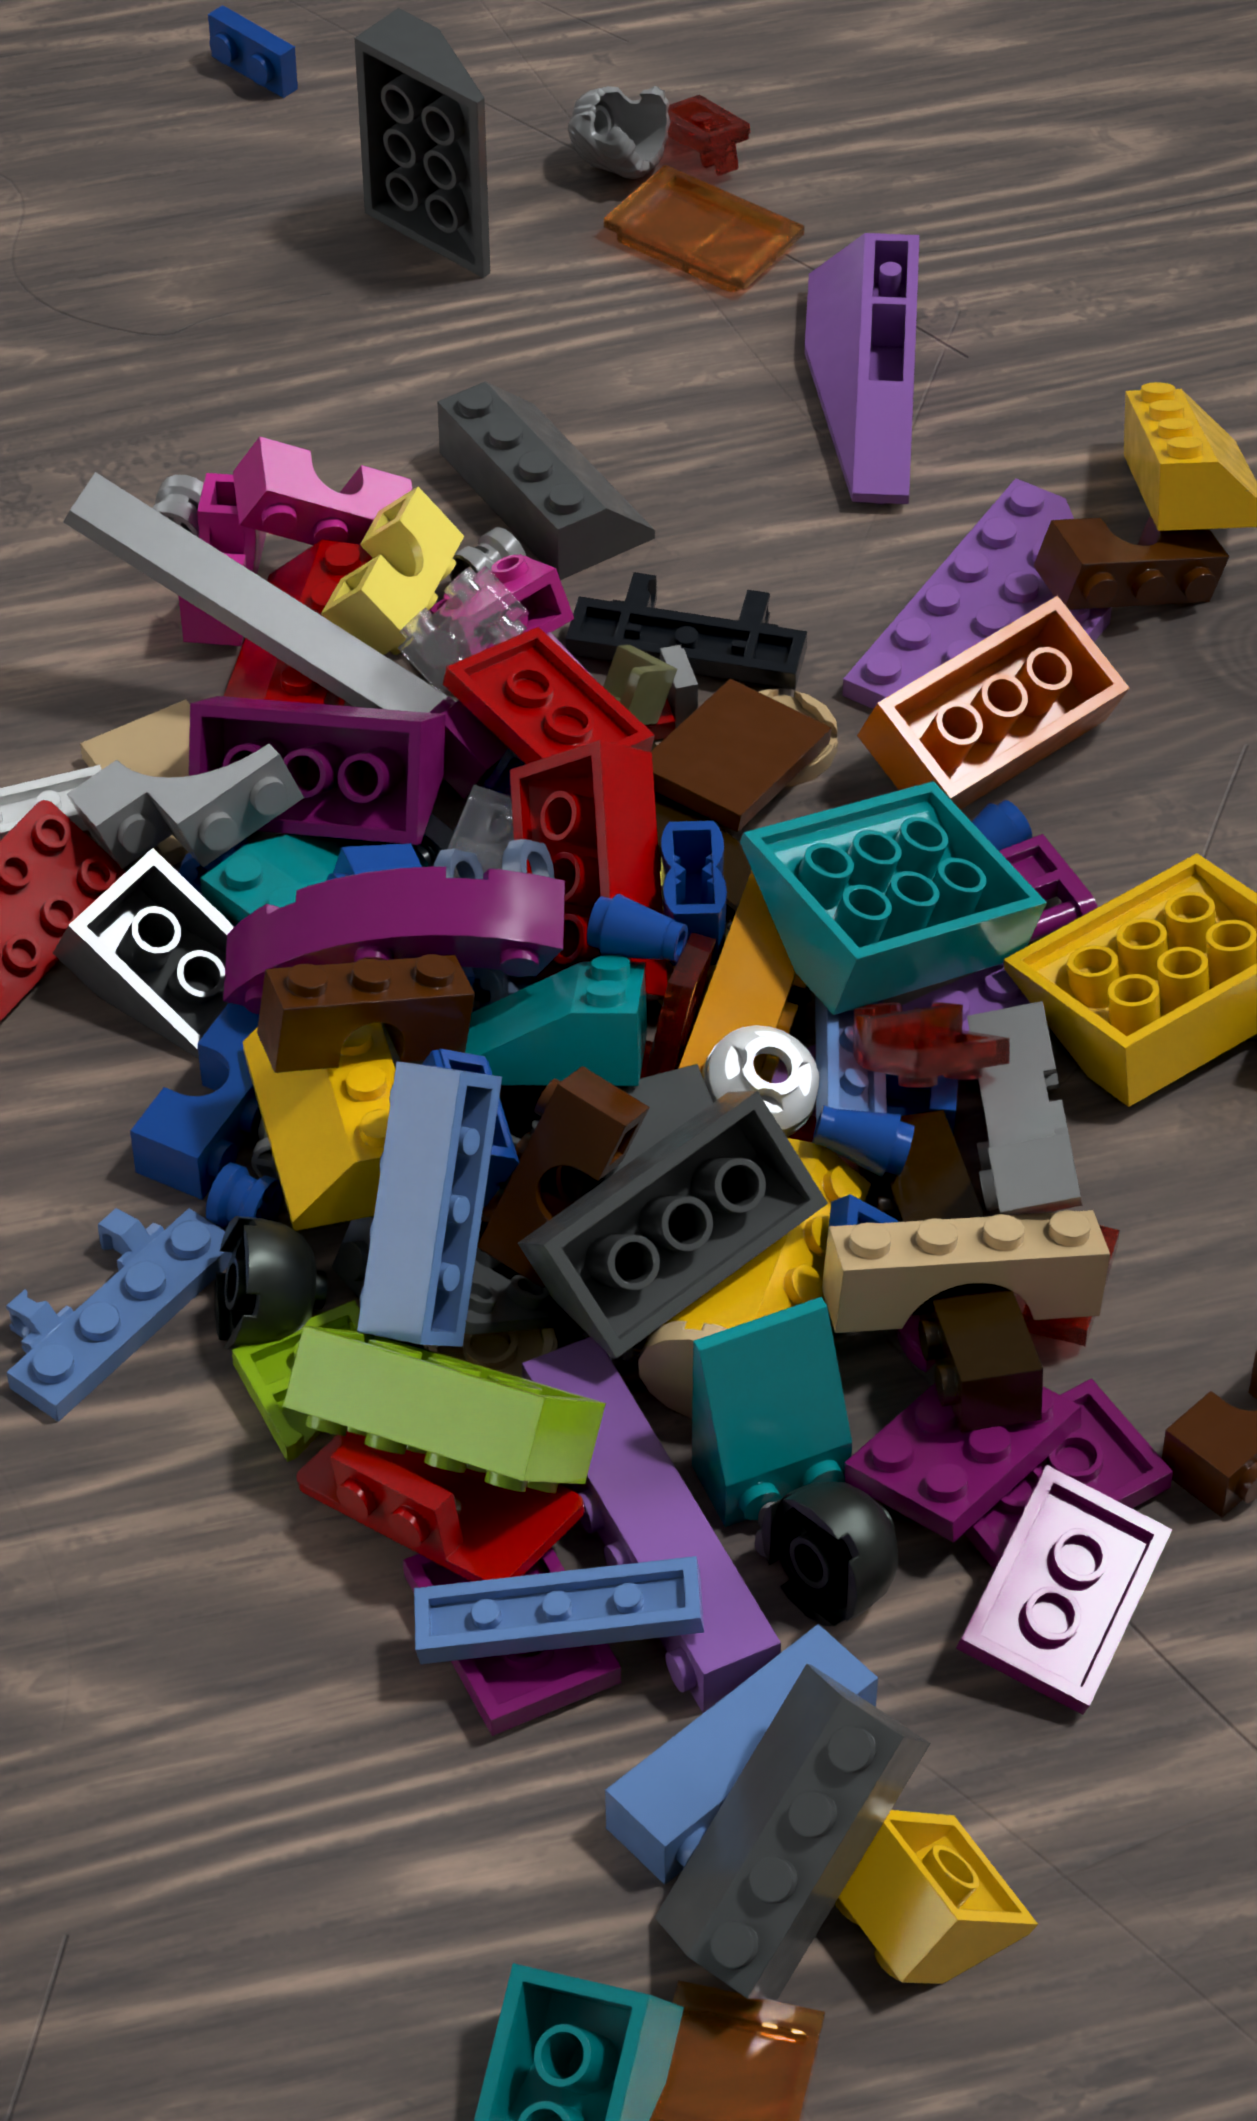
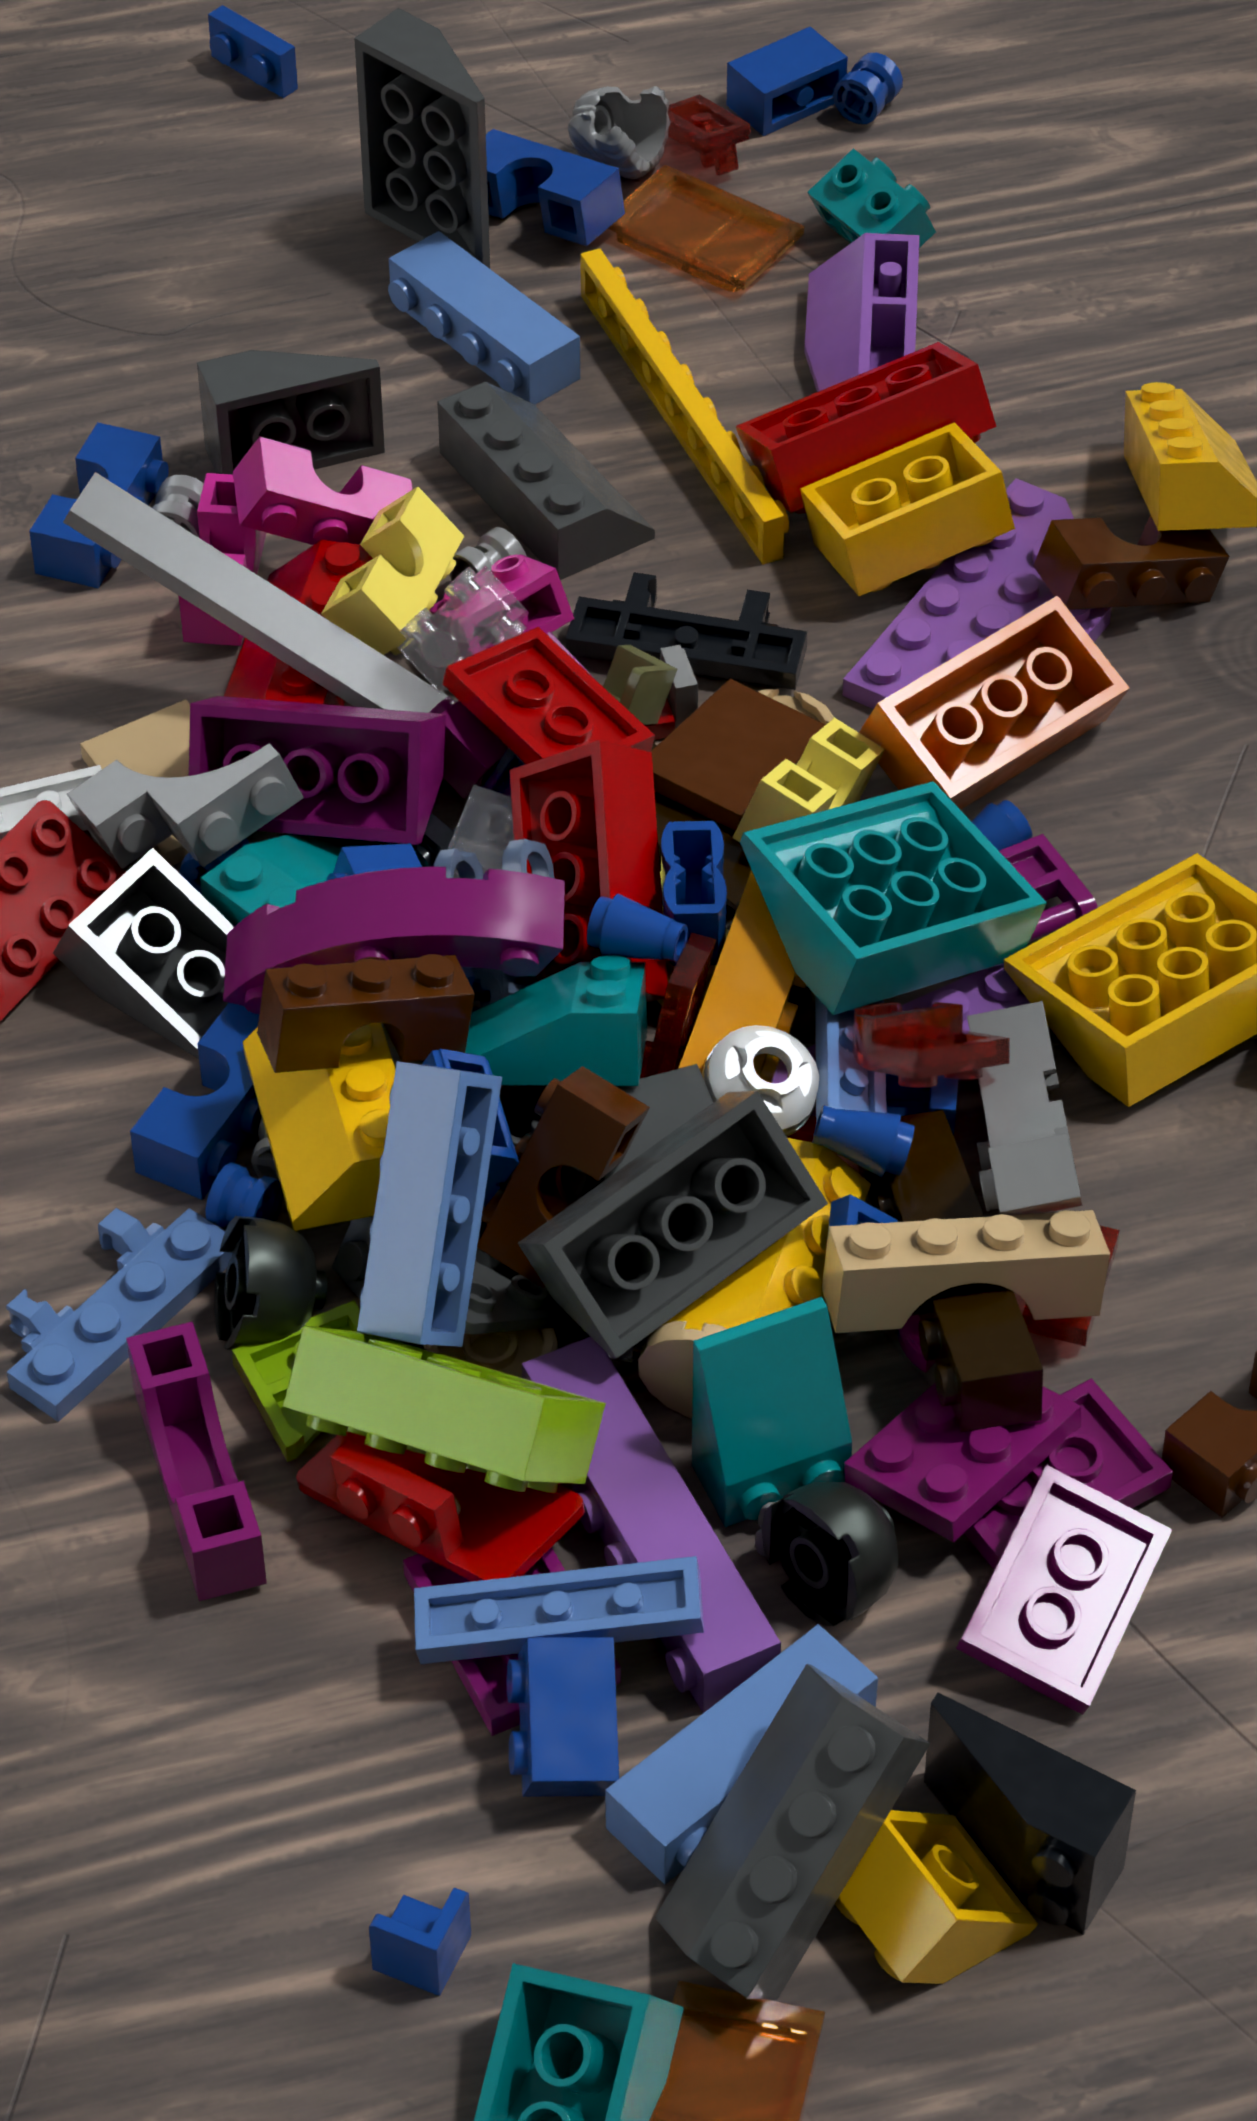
none -> blue arch [29,422,169,589]
none -> magenta arch [126,1321,267,1601]
none -> dark grey slope [197,350,385,475]
none -> blue panel [369,1888,471,1996]
none -> medium blue brick [388,231,581,405]
none -> blue arch [486,129,625,246]
none -> blue brick [507,1637,619,1797]
none -> yellow plate [580,248,789,565]
none -> blue brick [726,27,848,136]
none -> light yellow arch [732,717,885,842]
none -> red slope [736,342,997,514]
none -> yellow brick [800,422,1015,596]
none -> teal brick [807,148,936,248]
none -> blue wheel [833,52,903,124]
none -> black slope [924,1692,1136,1935]

